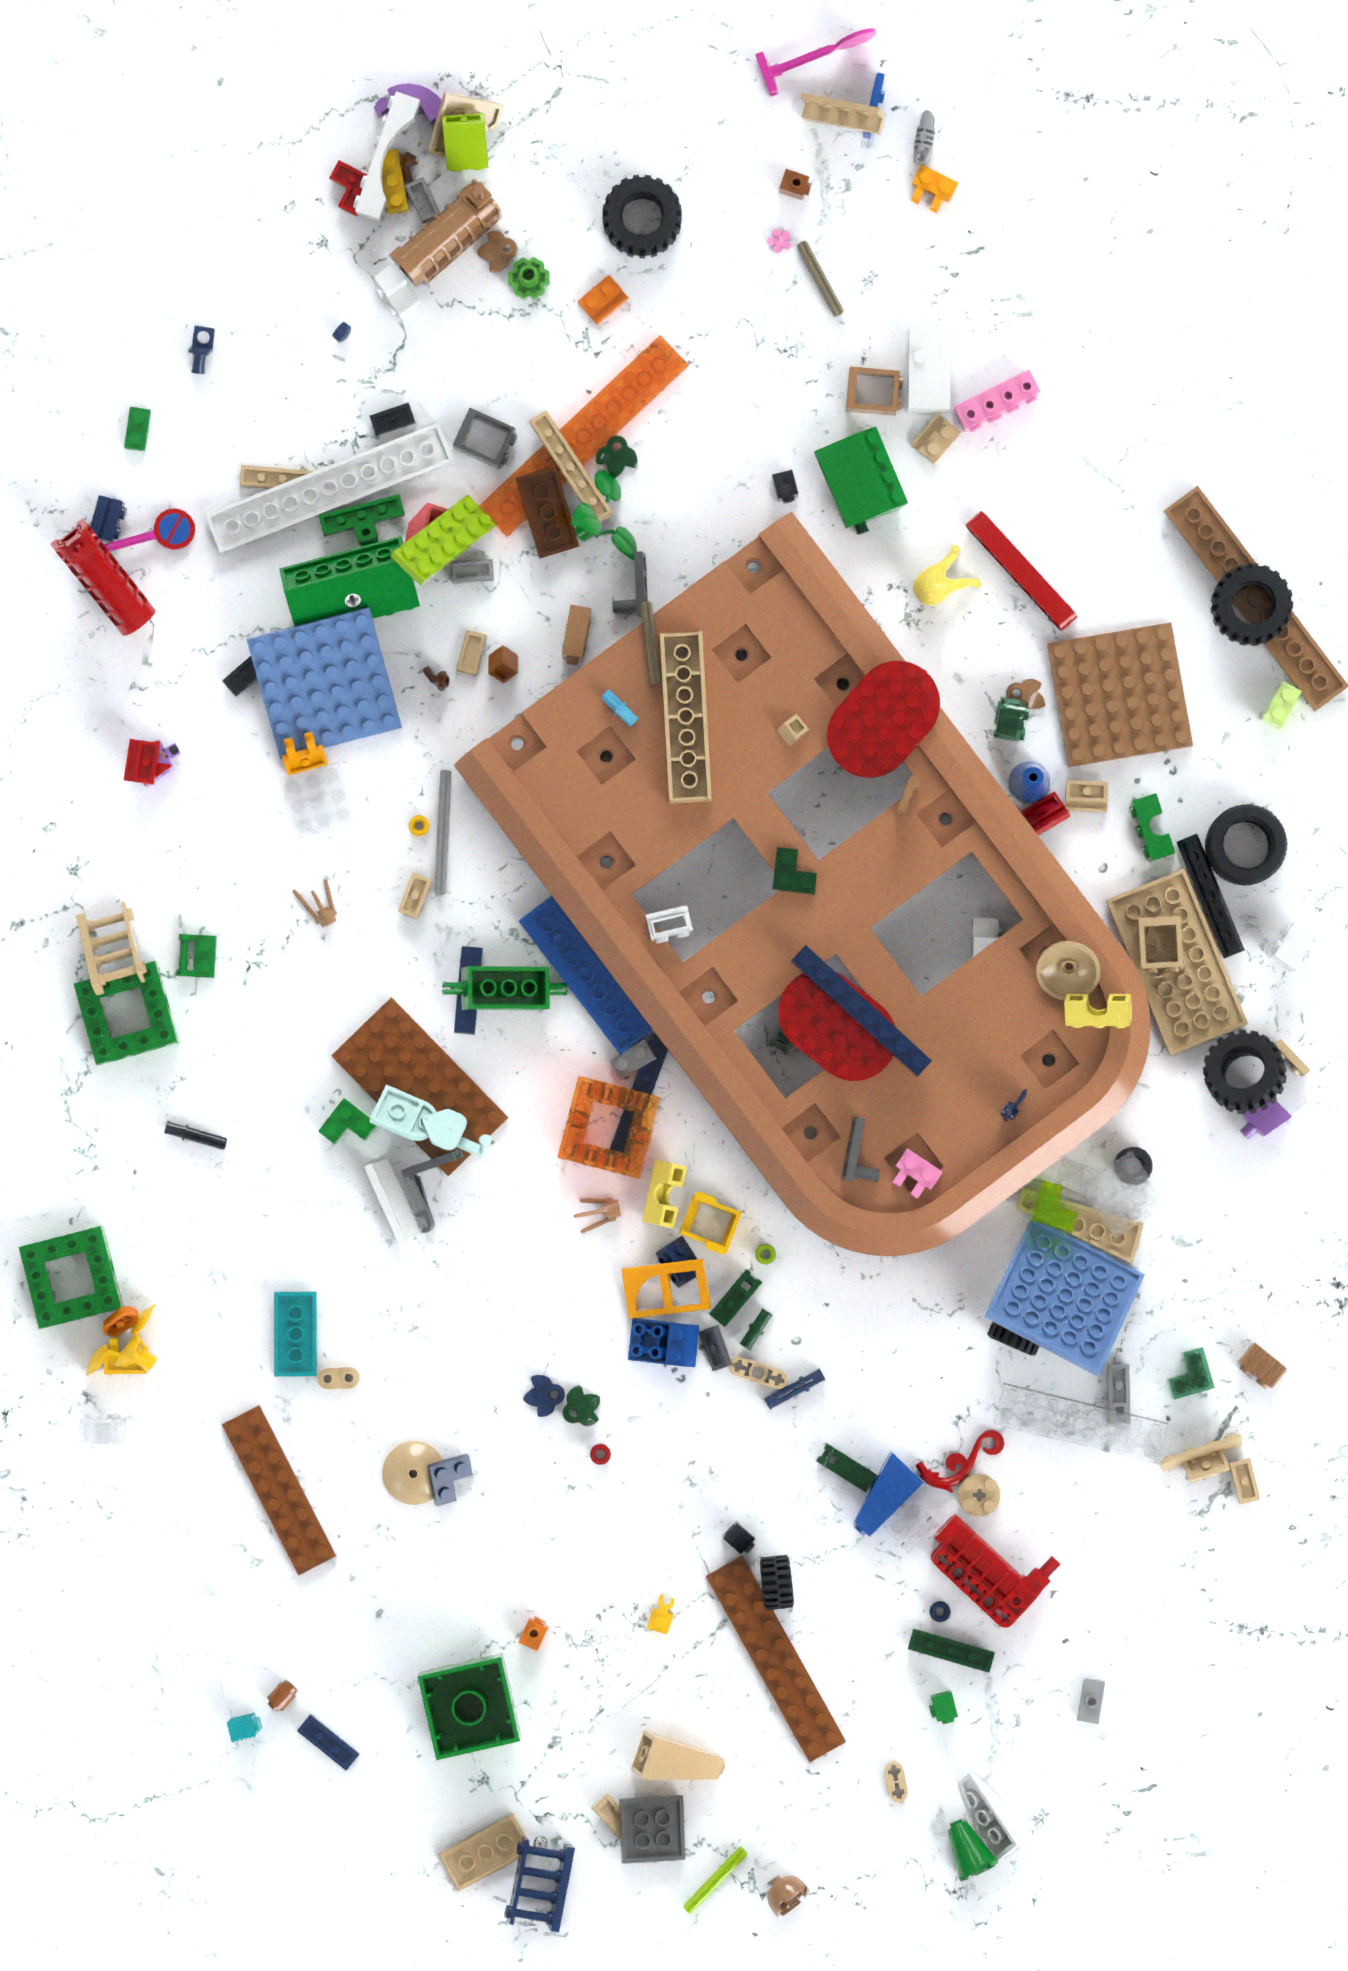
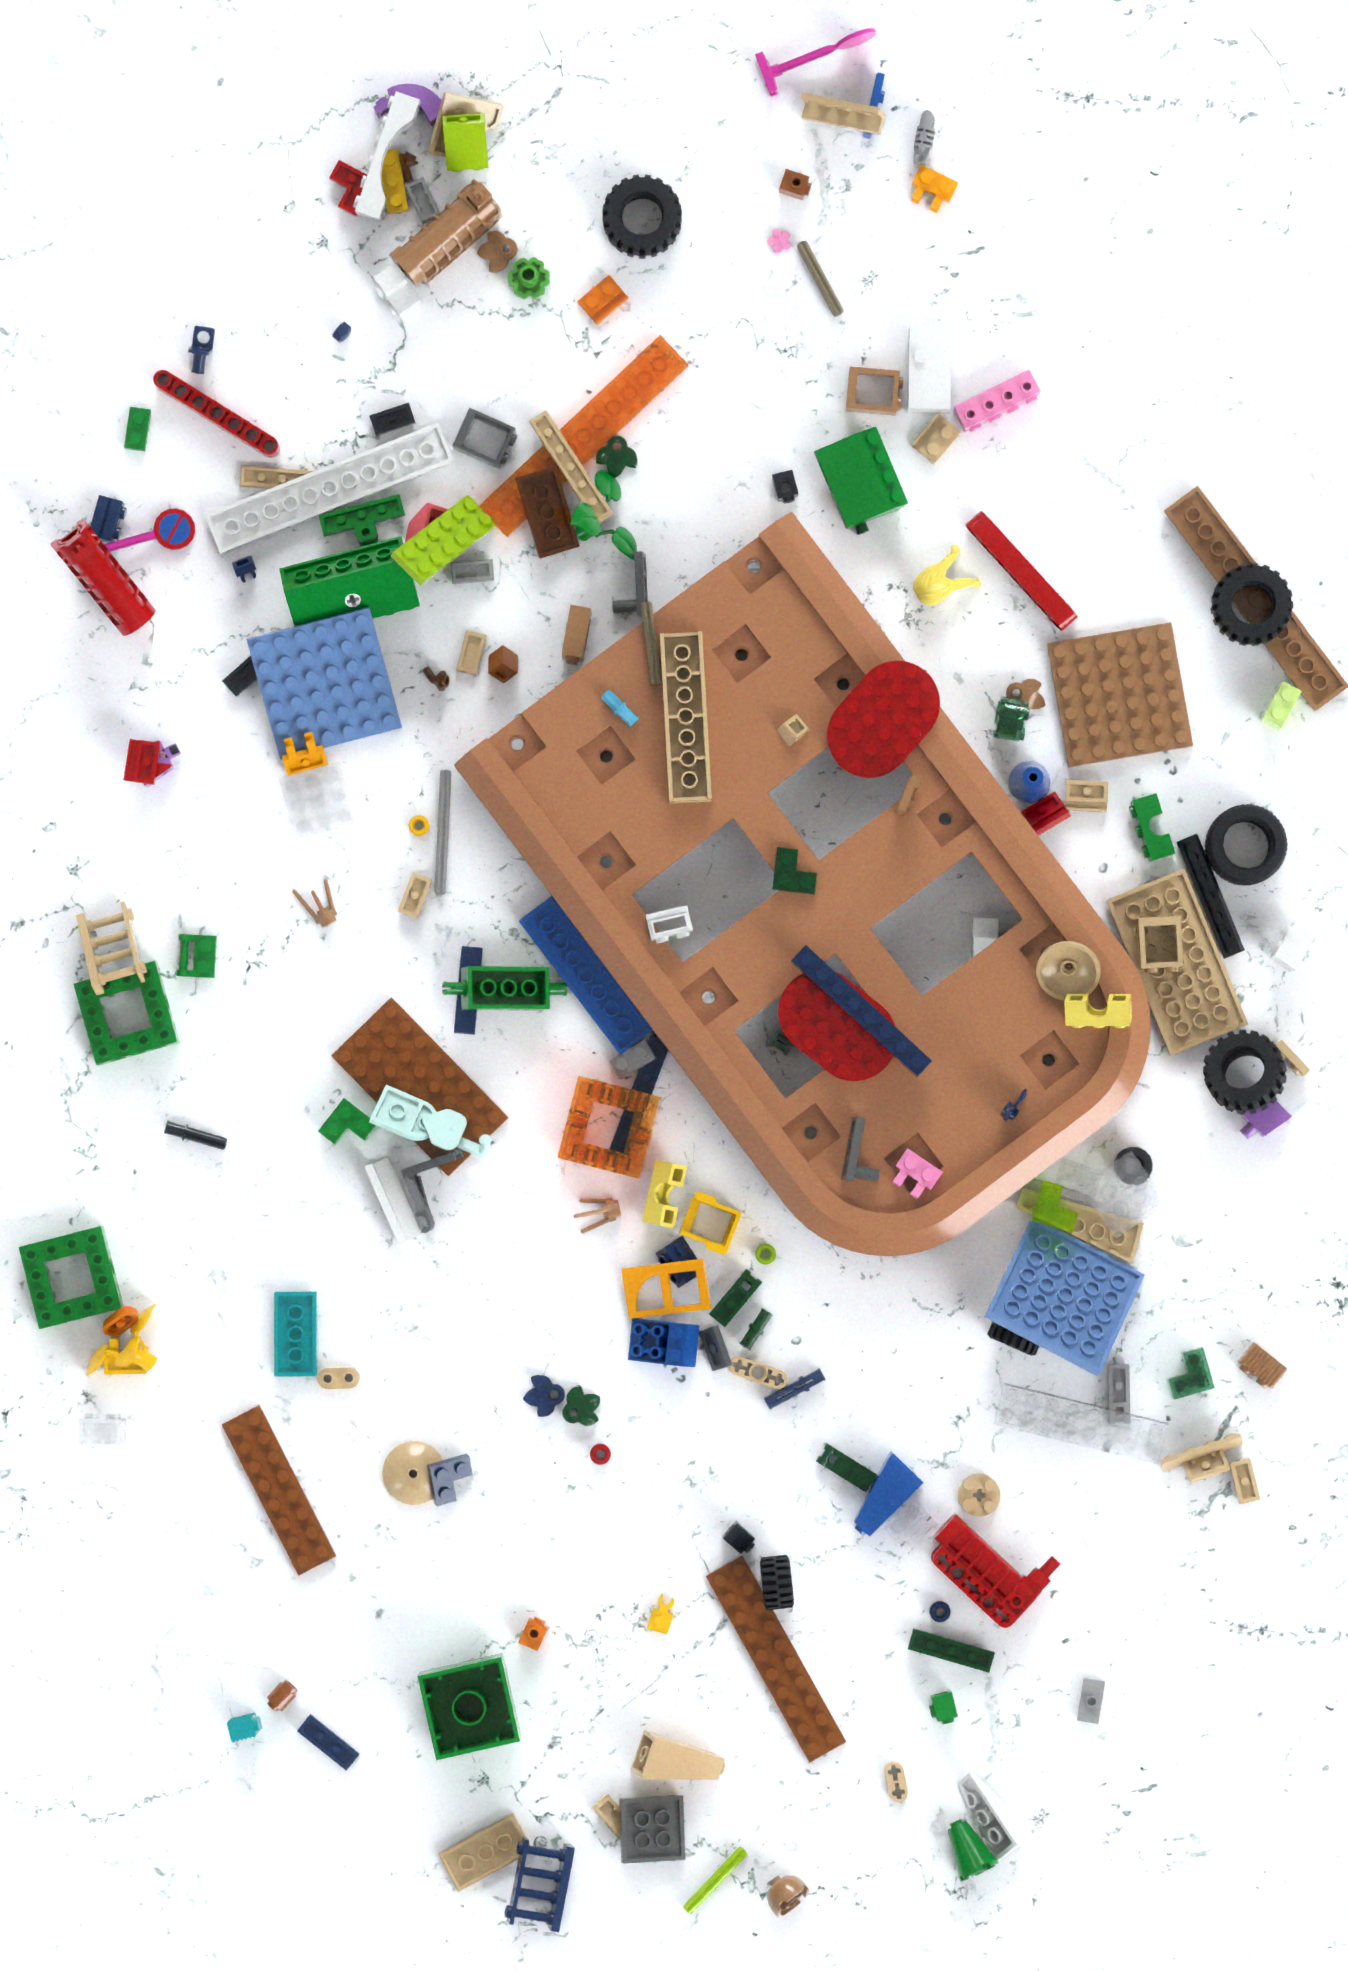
red plant [915,1430,1005,1493] -> none
none -> red beam [153,370,280,458]
none -> dark blue tile [232,555,257,583]

